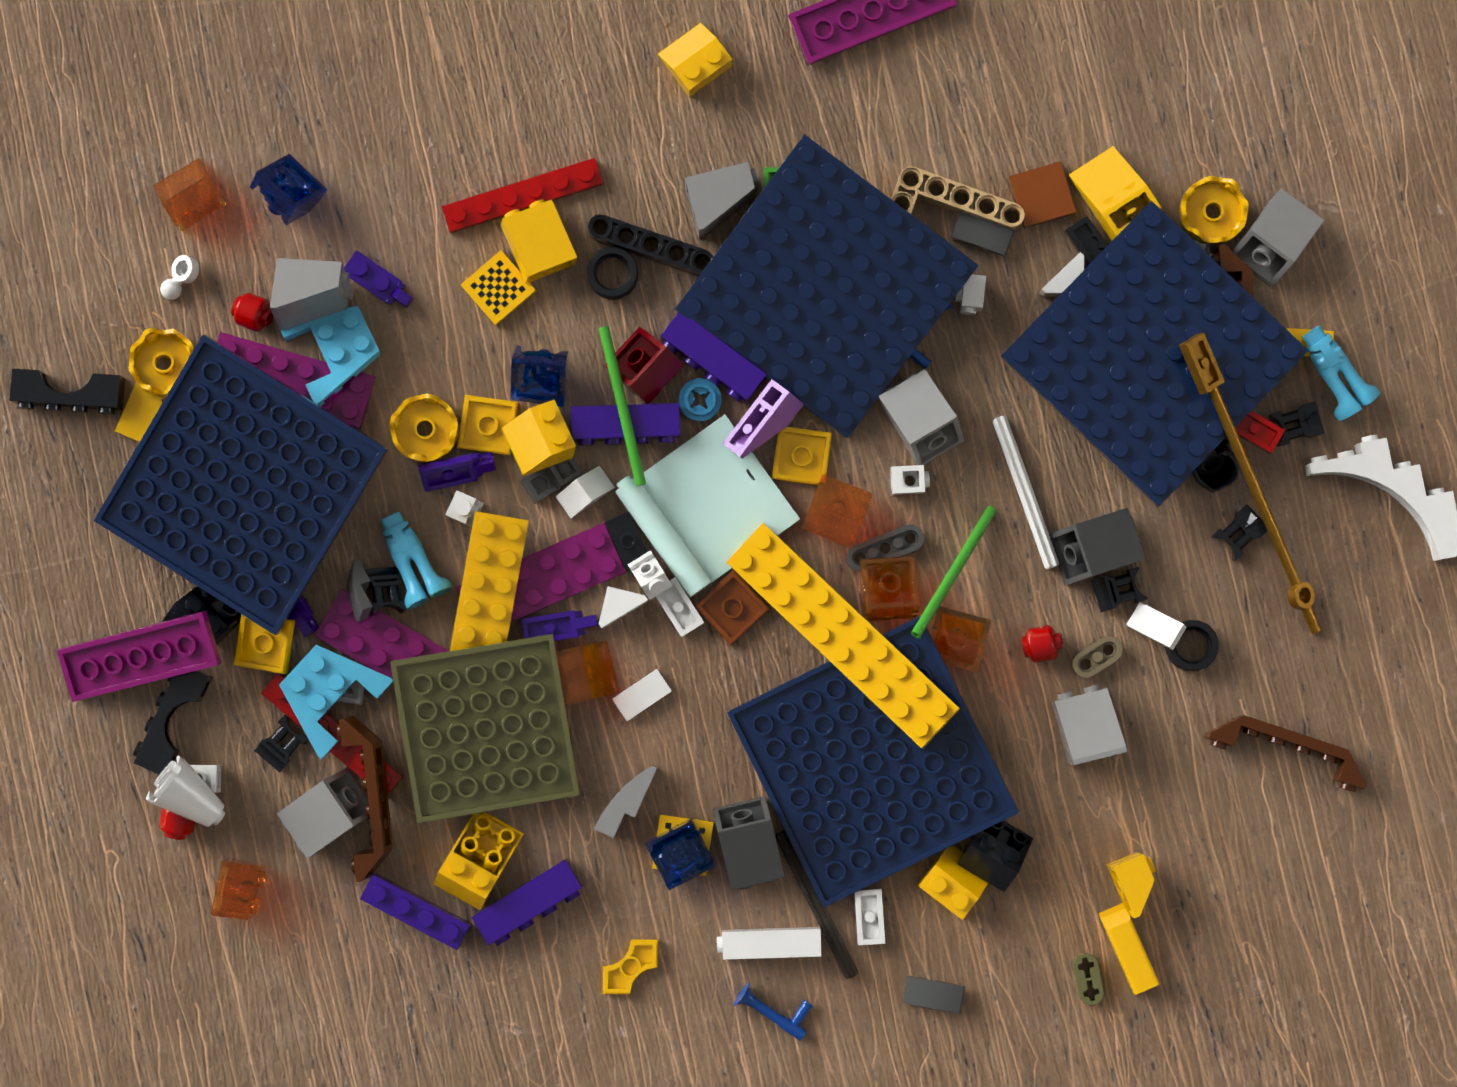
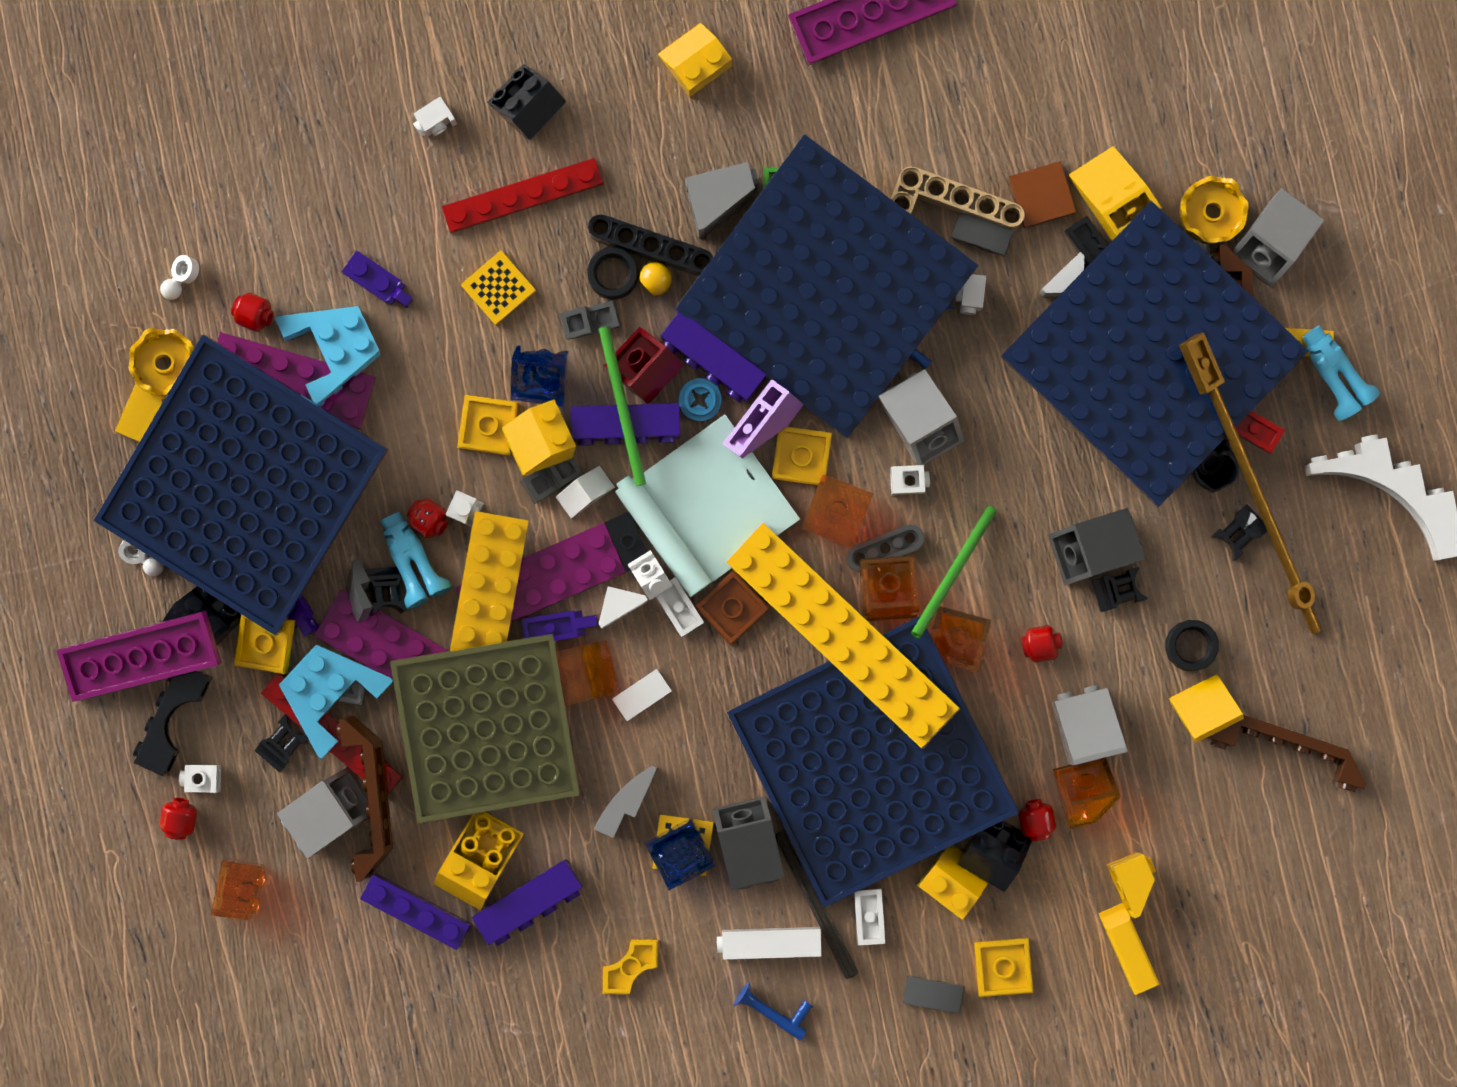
black arch [9,369,125,414] -> none
white cone [146,755,225,827] -> none
clear orange slope [153,158,227,232] -> none
clear blue brick [250,154,327,225] -> none
light grey slope [270,258,353,330] -> none
yellow plate [390,394,459,463] -> none
dark purple hinge [418,452,496,492] -> none
yellow brick [501,199,577,284] -> none
white axle [993,415,1059,569] -> none
dark tan plate [1071,636,1122,678] -> none
olive beam [1072,953,1103,1005] -> none
white tile [1126,602,1186,650] -> none
black piece [1268,401,1325,447] -> none
none -> white plate [118,540,164,576]
none -> red head [407,498,448,538]
none -> white brick [413,97,457,137]
none -> black slope [487,64,567,140]
none -> dark grey slope [560,300,622,340]
none -> yellow piece [638,262,673,296]
none -> yellow tile [974,938,1034,997]
none -> red head [1018,799,1056,841]
none -> clear orange slope [1053,757,1120,829]
none -> yellow tile [1169,674,1244,743]

